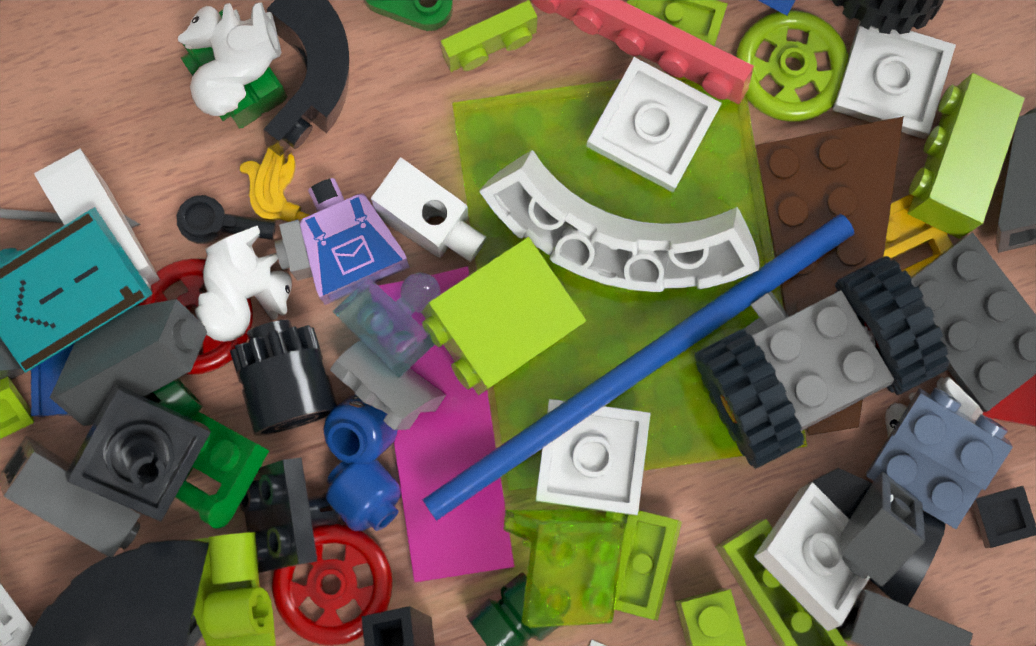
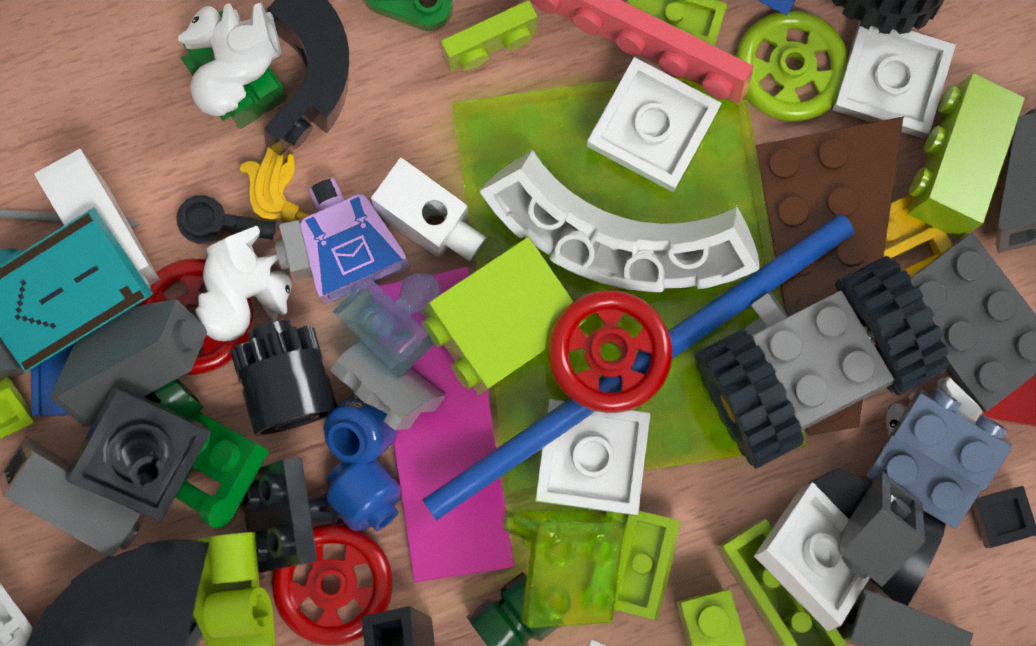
none -> red plate [548,290,672,413]

